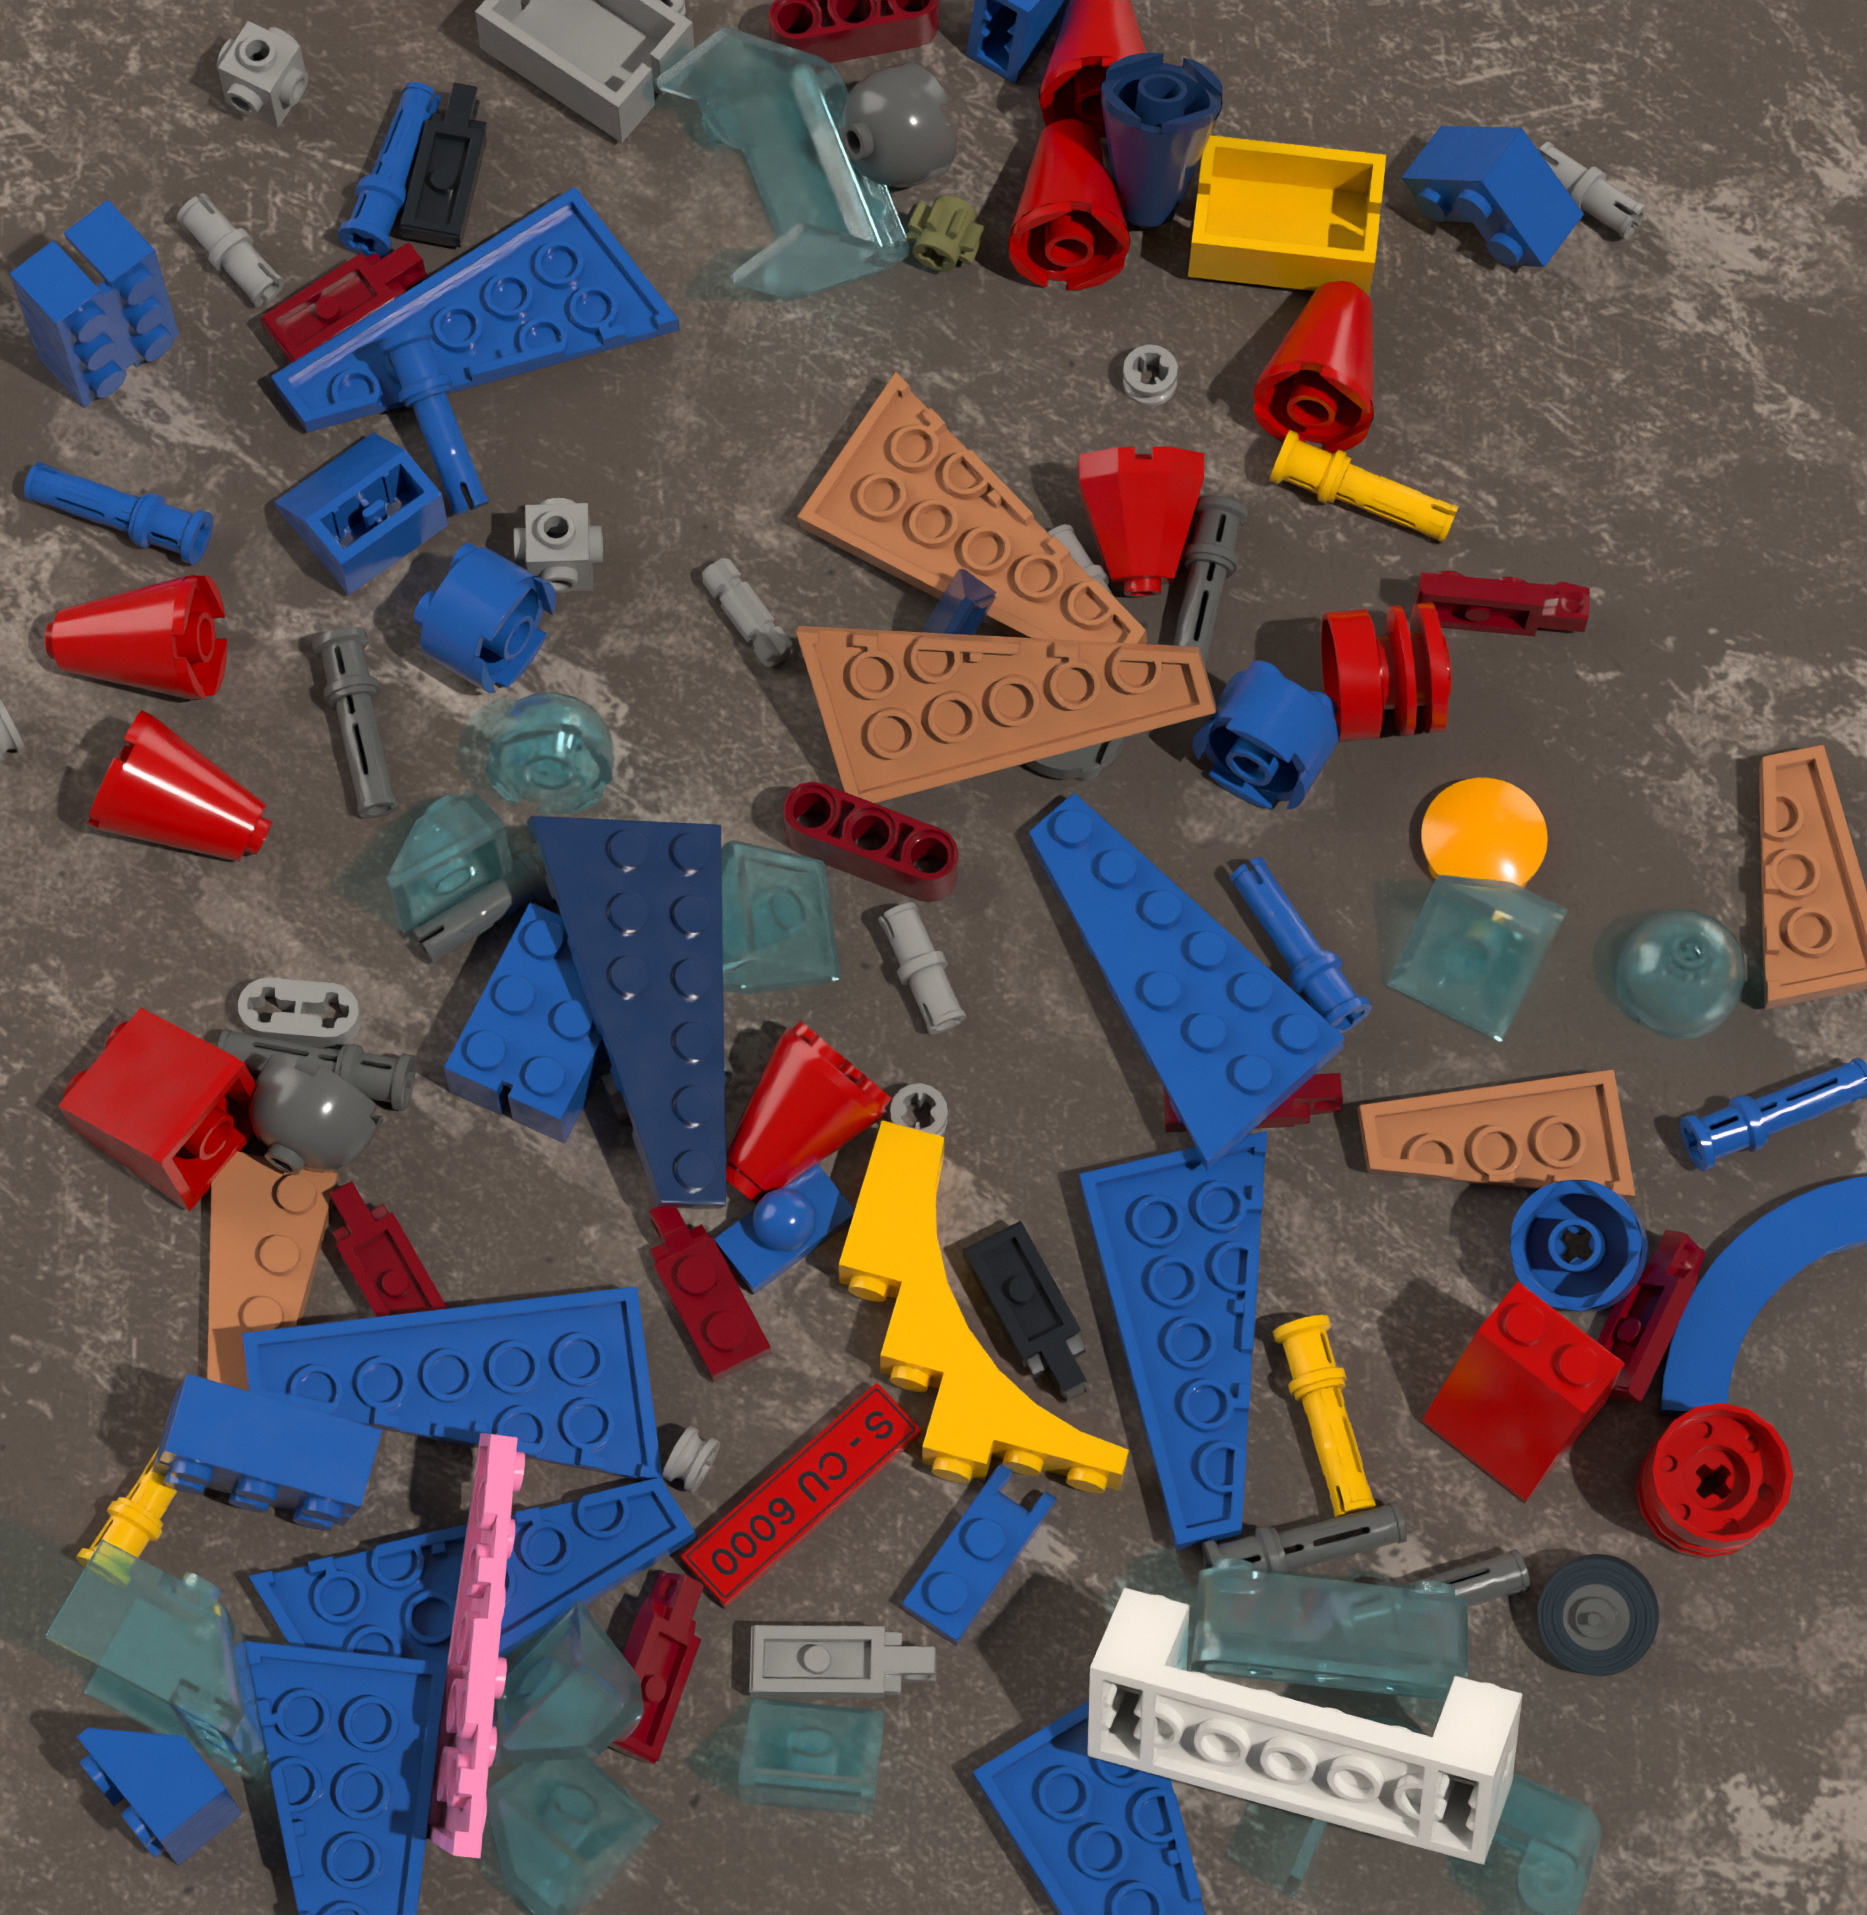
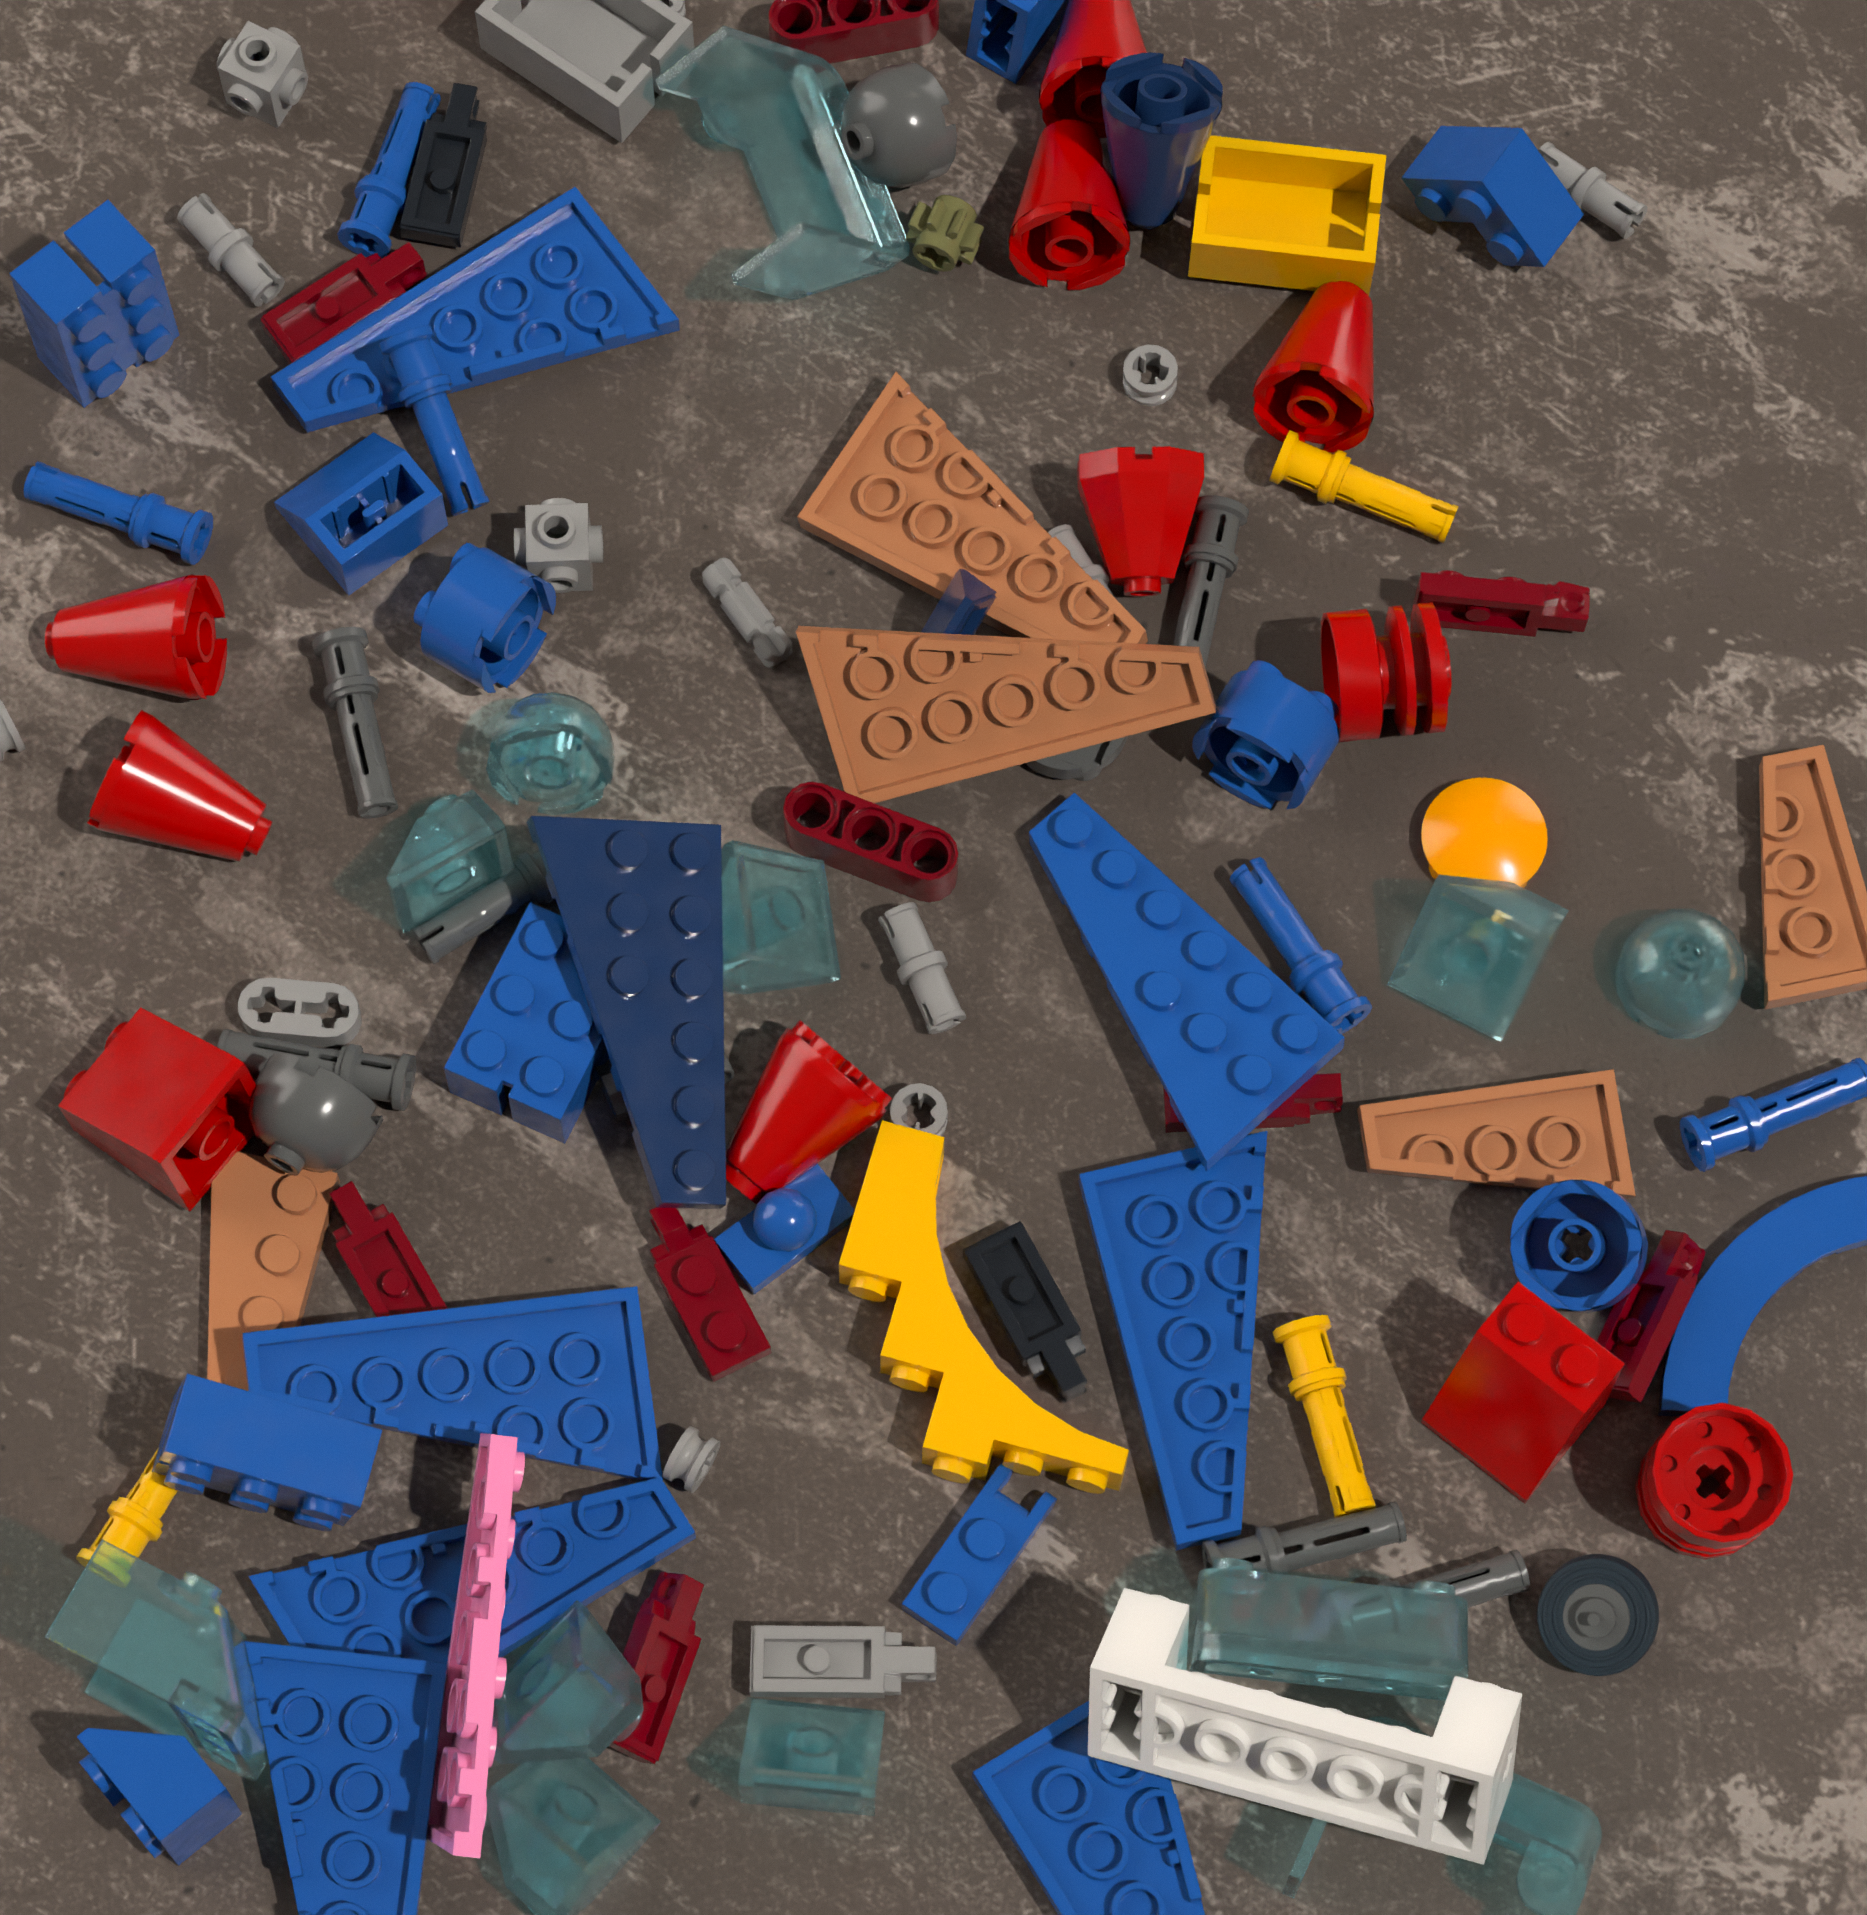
red tile [680,1383,921,1609] -> none

